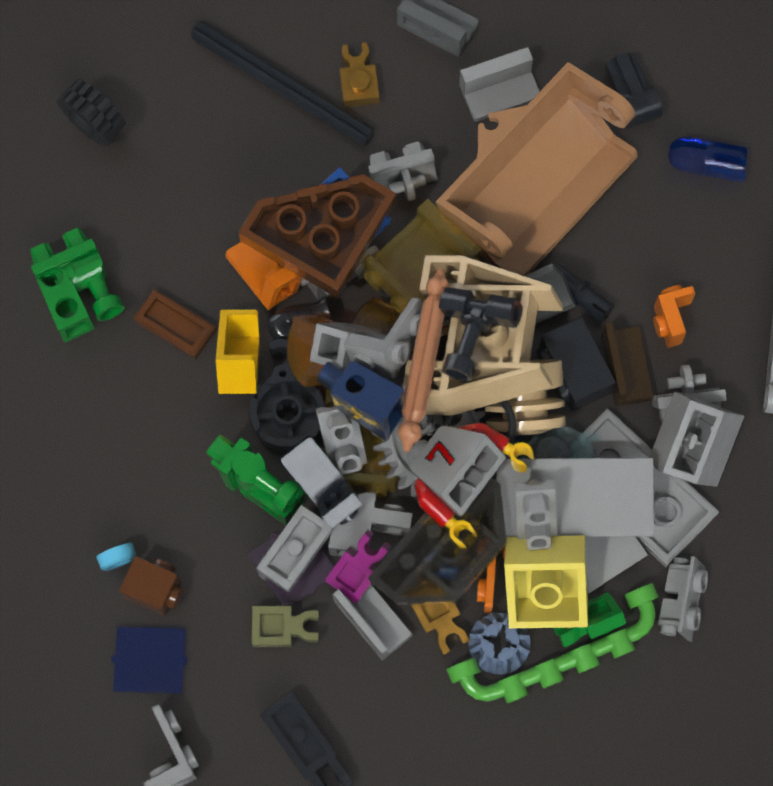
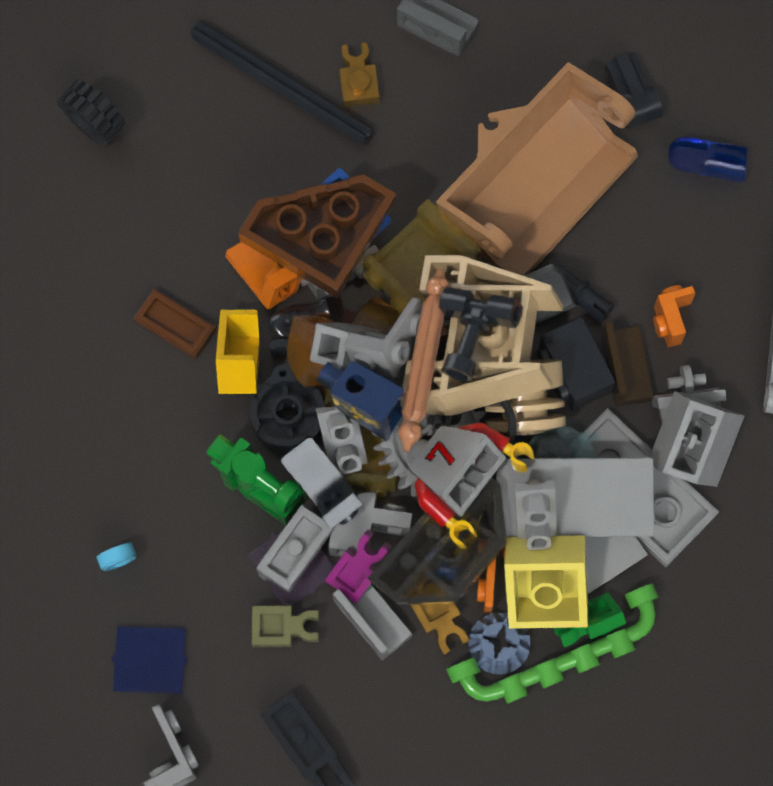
green hips [30,227,125,343] -> none
reddish brown brick [119,556,183,616] -> none
light grey hips [368,141,437,201] -> none
light grey panel [459,47,540,122] -> none
light grey hinge [658,556,708,641] -> none

